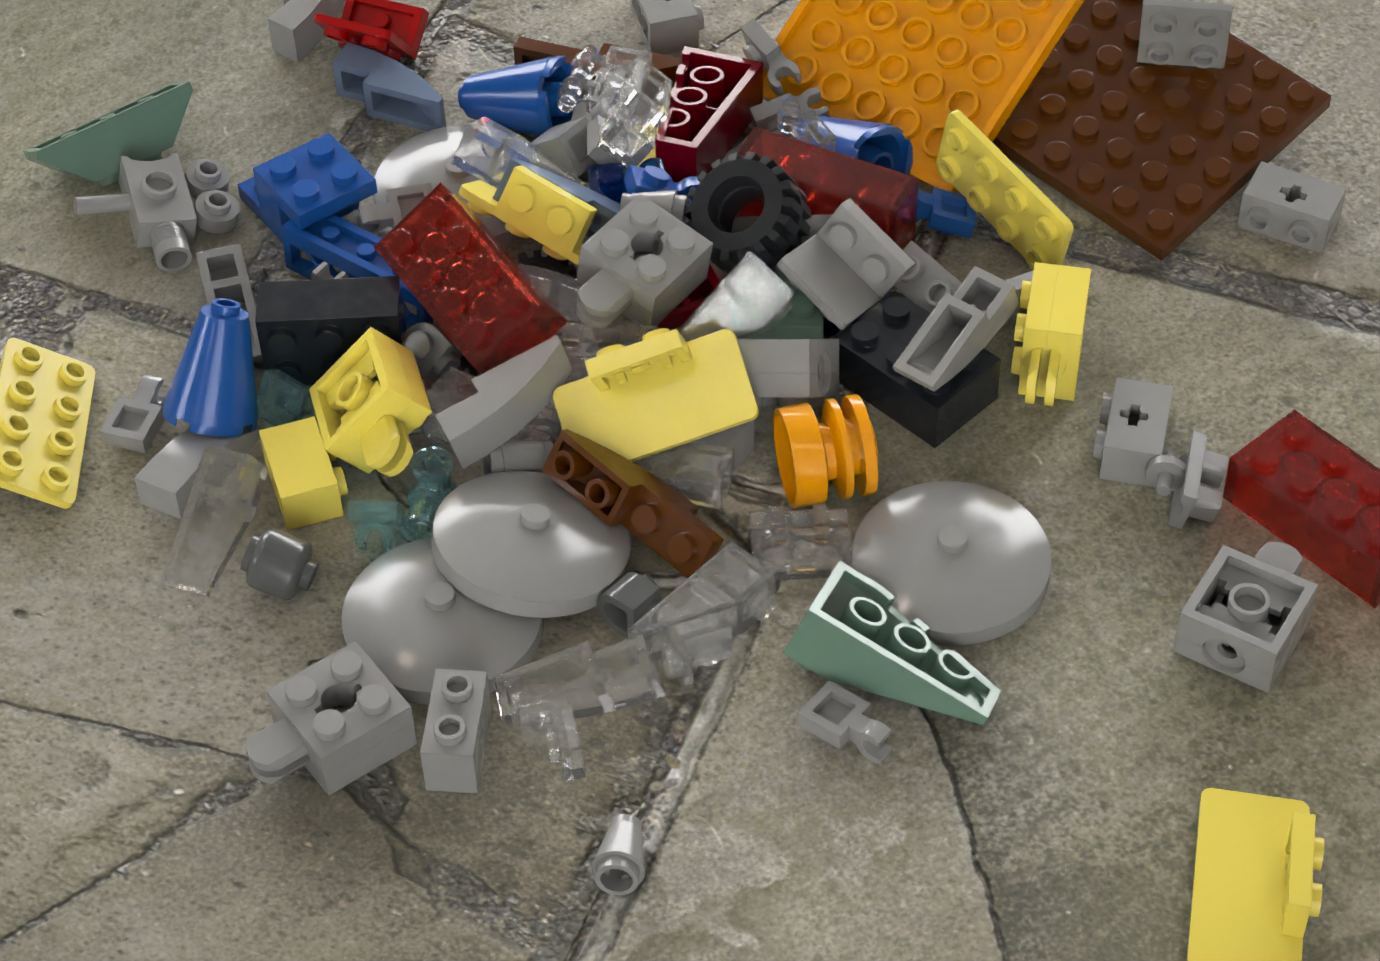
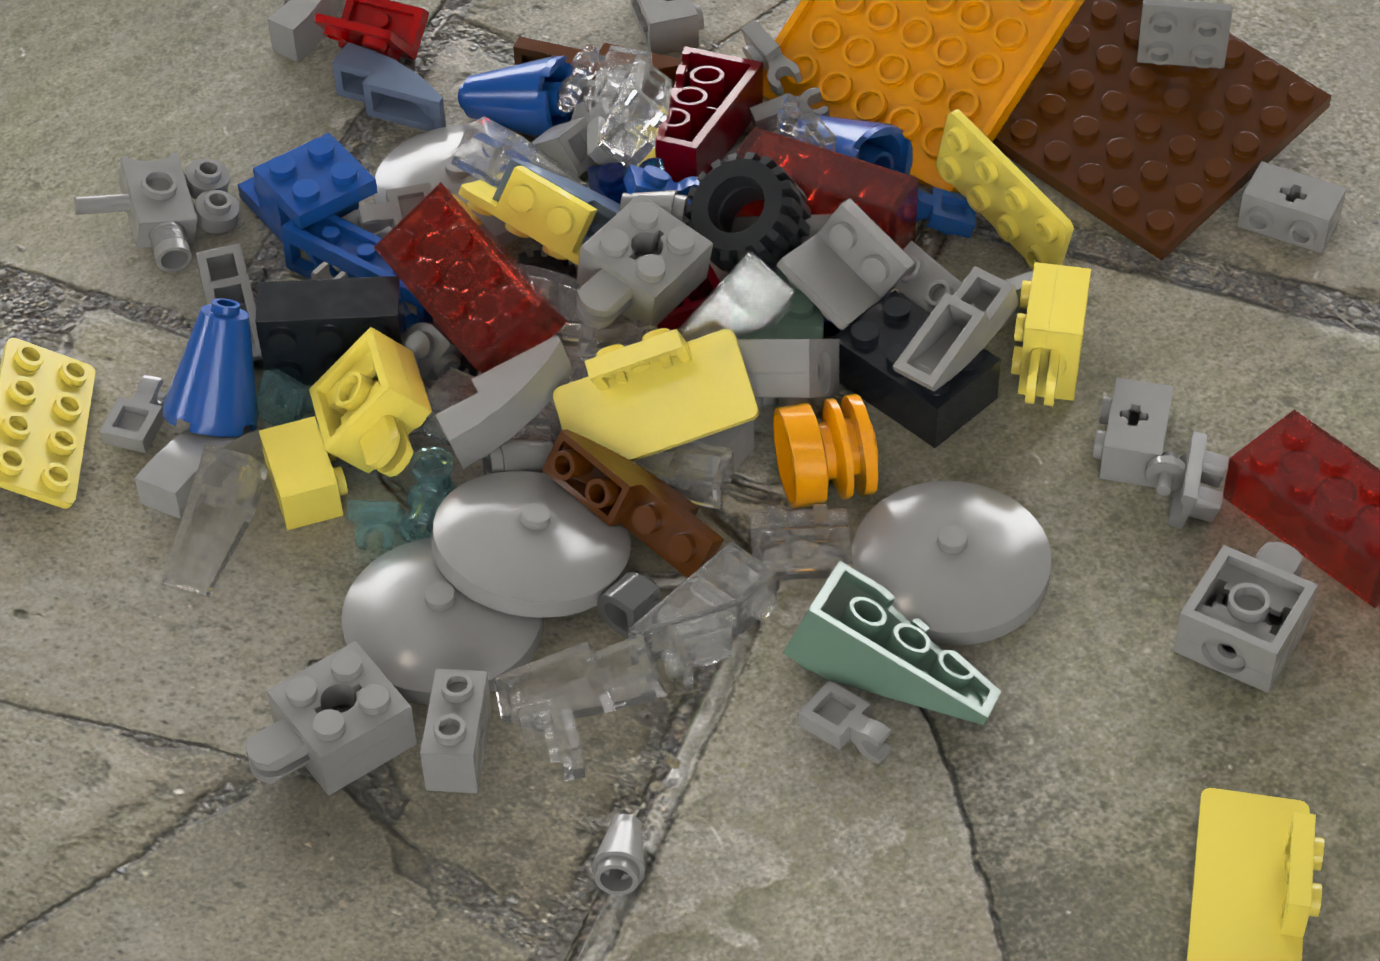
sand green wedge [23,81,193,186] -> none
dark grey head [240,528,319,600] -> none

